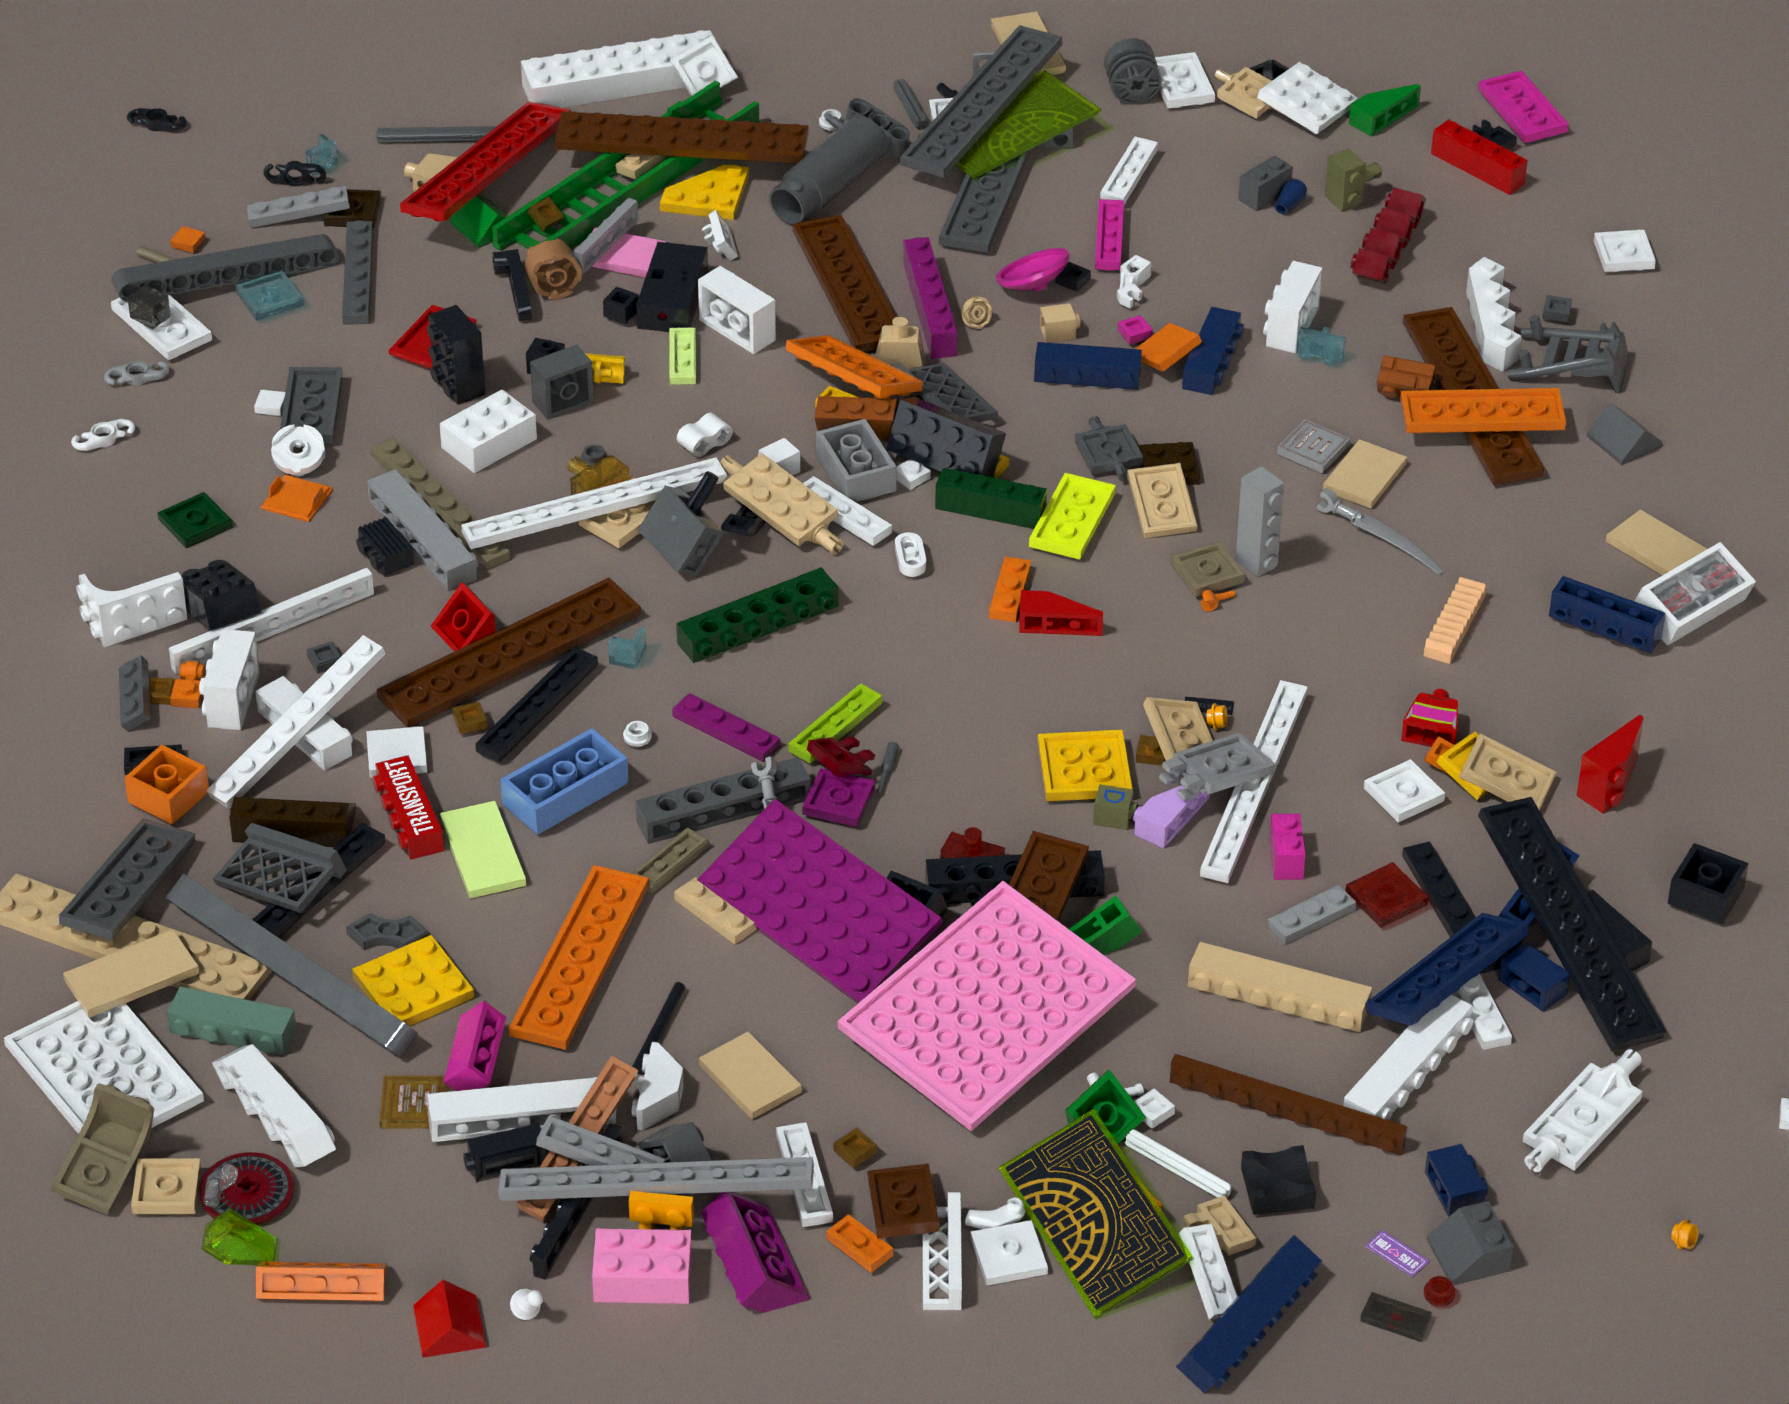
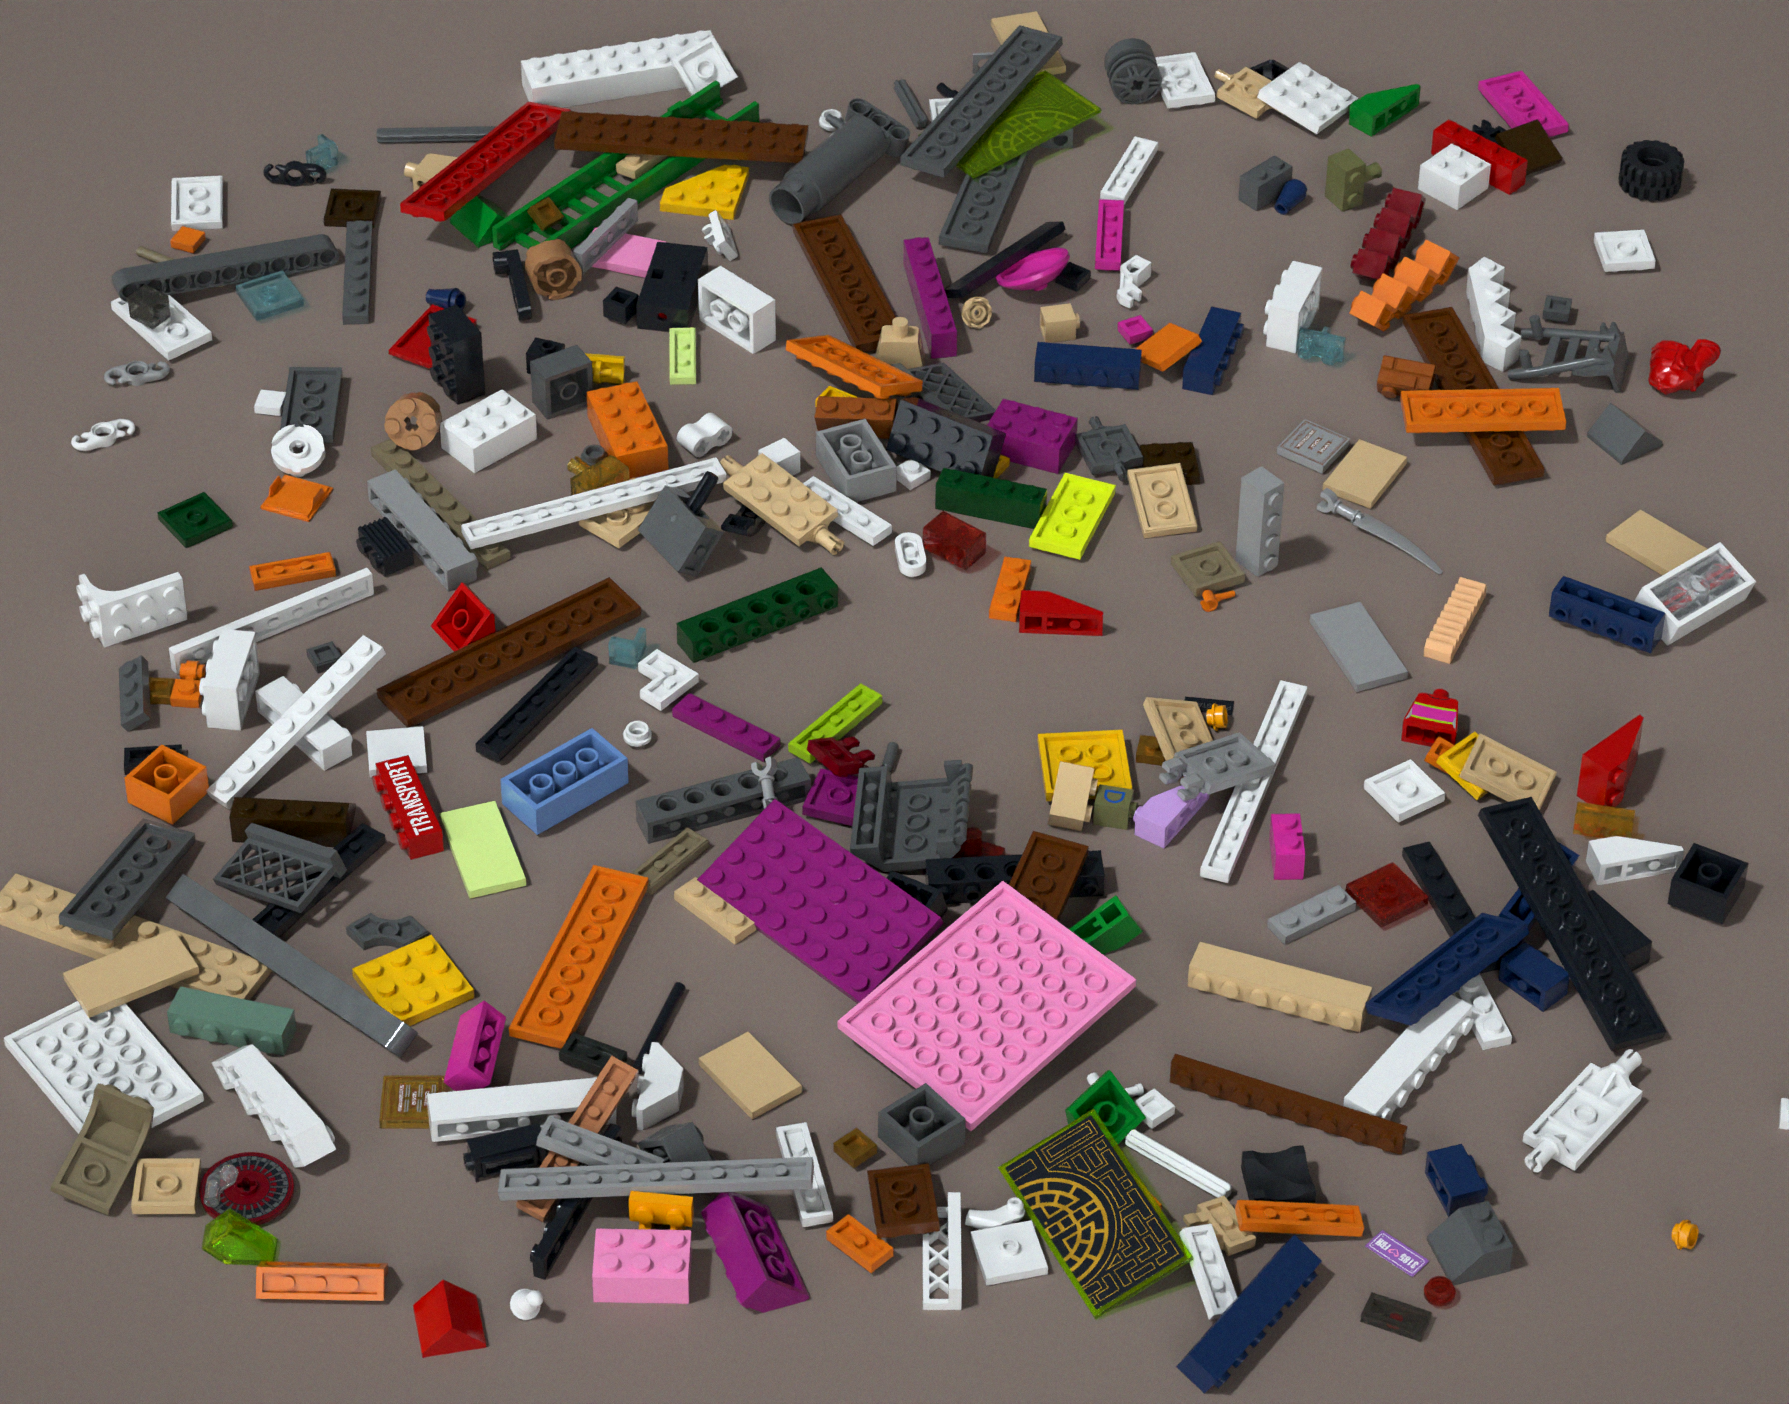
black piece [127,108,187,132] -> none
black brick [181,560,262,631] -> none
light grey plate [247,186,350,228] -> none
pearl gold plate [452,702,487,734] -> none
none -> white tile [171,176,223,231]
none -> orange tile [249,552,336,591]
none -> medium nougat brick [384,392,443,451]
none -> dark blue cone [426,288,466,310]
none -> pearl dark grey plate [559,1032,628,1075]
none -> orange brick [586,381,669,481]
none -> white plate [638,649,699,711]
none -> dark grey slope [850,760,973,872]
none -> dark grey brick [878,1083,966,1166]
none -> clear red brick [923,511,986,570]
none -> black tile [944,221,1066,298]
none -> magenta brick [987,399,1078,474]
none -> tan brick [1048,761,1098,831]
none -> orange plate [1235,1200,1364,1237]
none -> light grey tile [1310,602,1408,692]
none -> orange brick [1349,240,1460,332]
none -> white brick [1418,143,1491,210]
none -> dark brown tile [1495,119,1563,175]
none -> clear yellow bracket [1573,802,1635,838]
none -> white slope [1586,836,1684,885]
none -> black tyre [1618,140,1684,202]
none -> red head [1648,339,1721,395]

